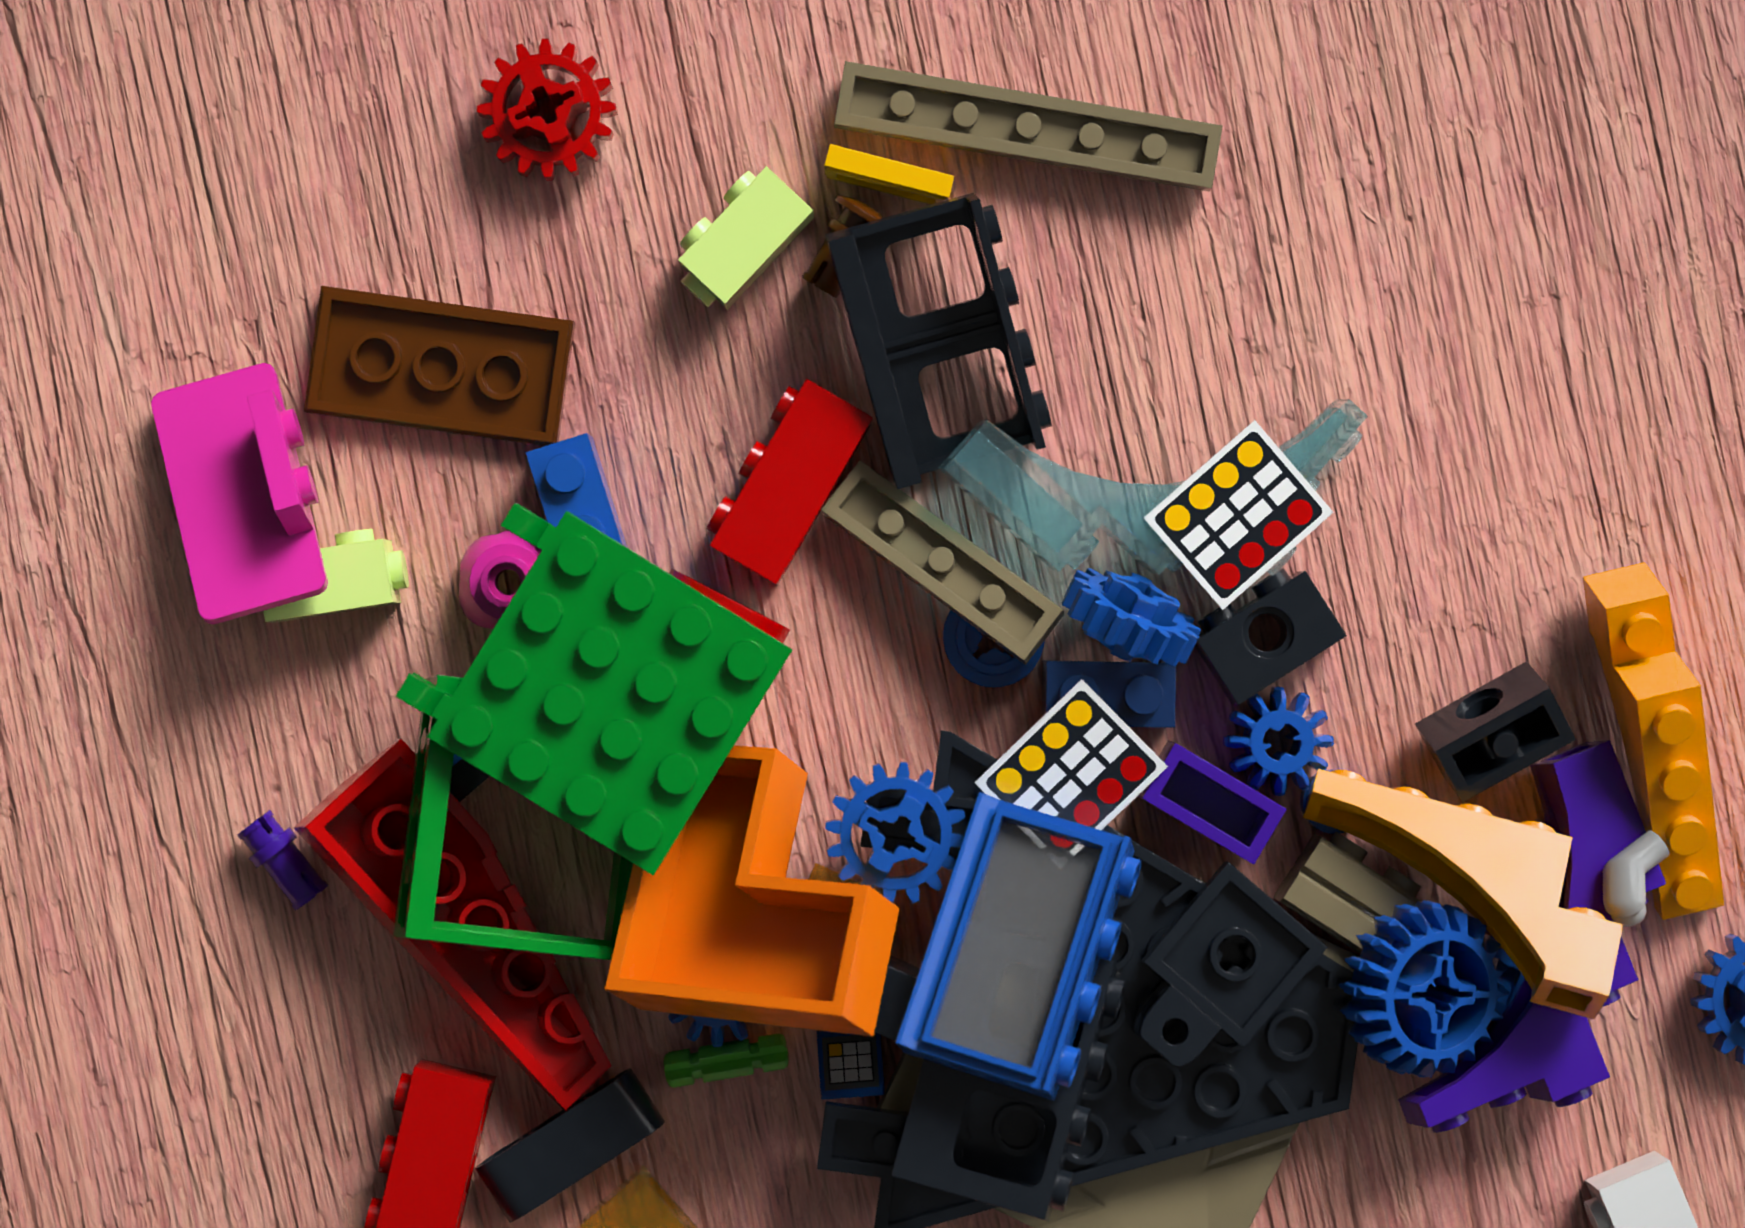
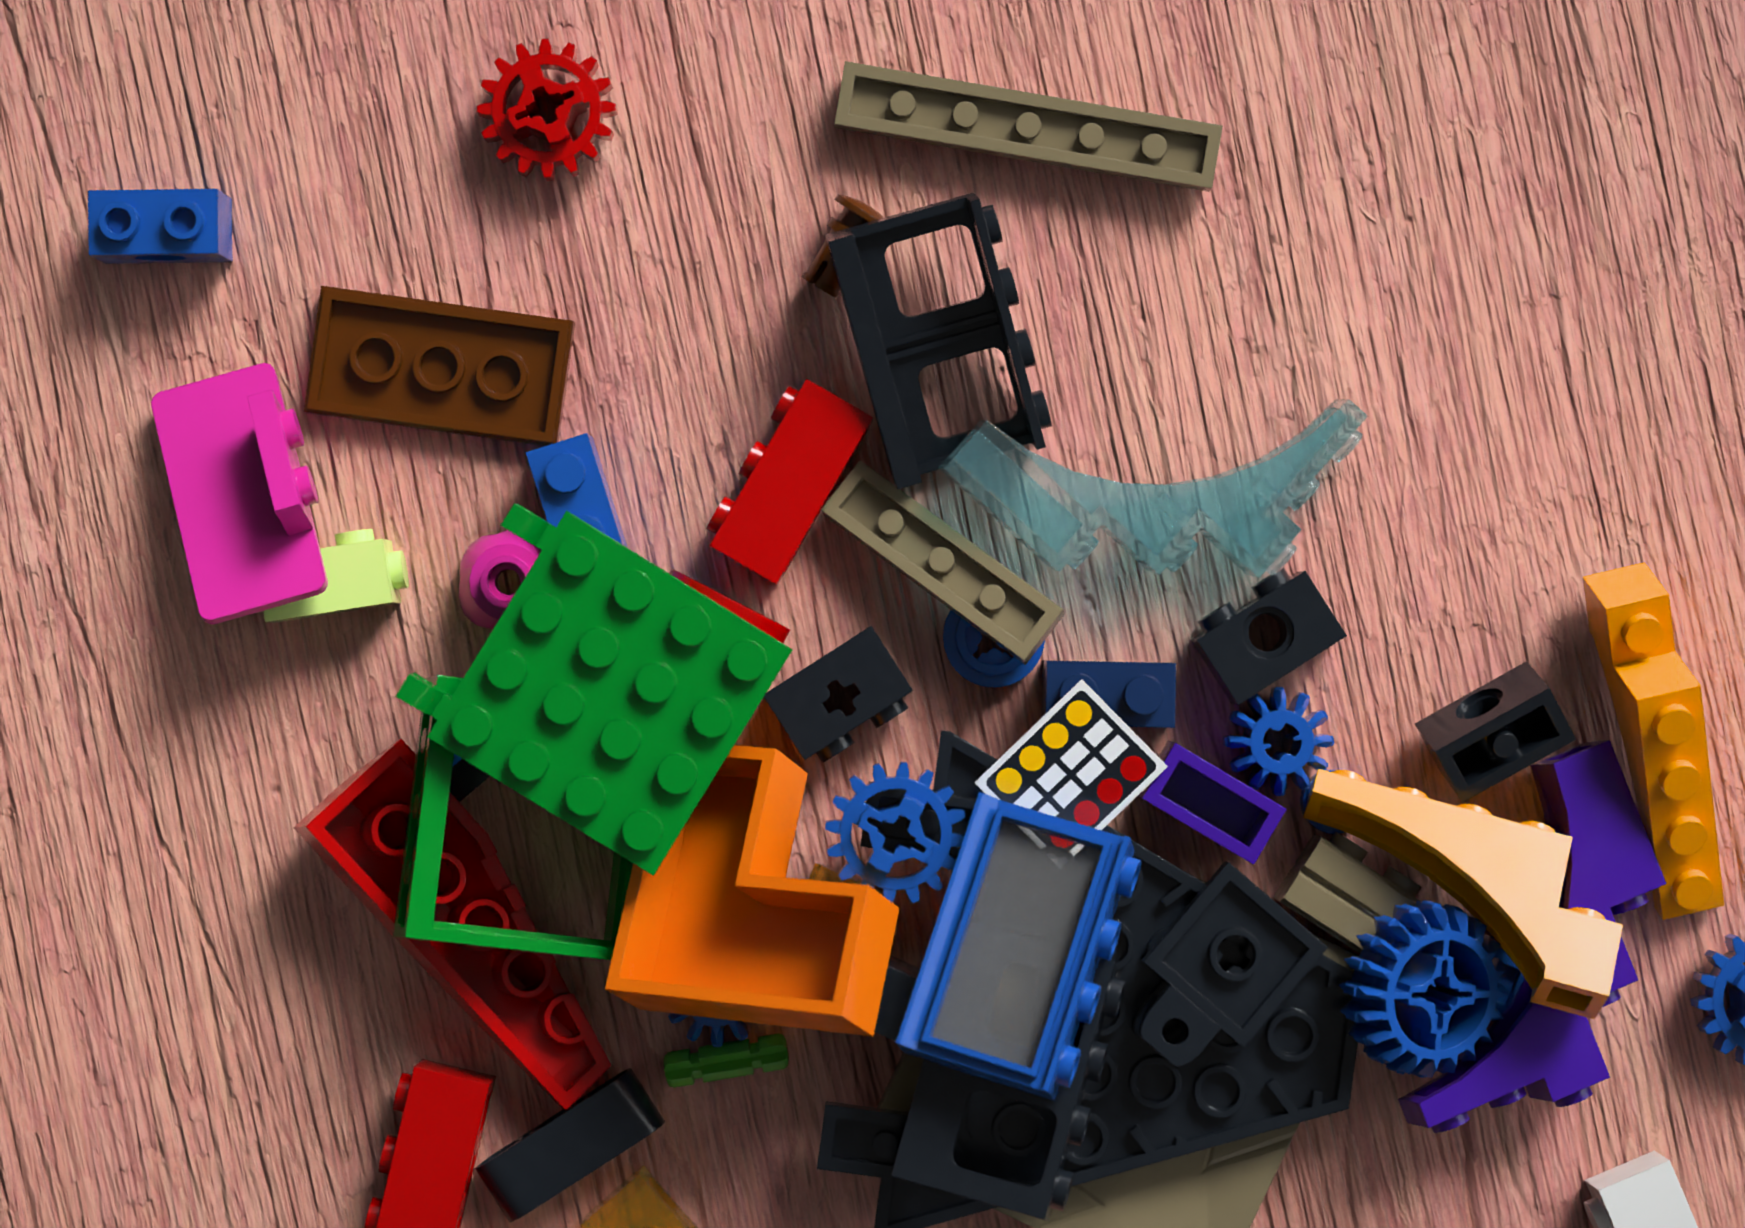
dark purple pin [237,810,328,911] -> none
yellowish green brick [678,166,814,310] -> none
slope [816,1030,885,1100] -> none
yellow tile [824,144,955,205] -> none
blue gear [1062,568,1201,667] -> none
sticker [1144,420,1334,610] -> none
light grey arm [1603,830,1670,927] -> none
none -> blue brick [88,189,233,264]
none -> black brick [764,626,913,763]

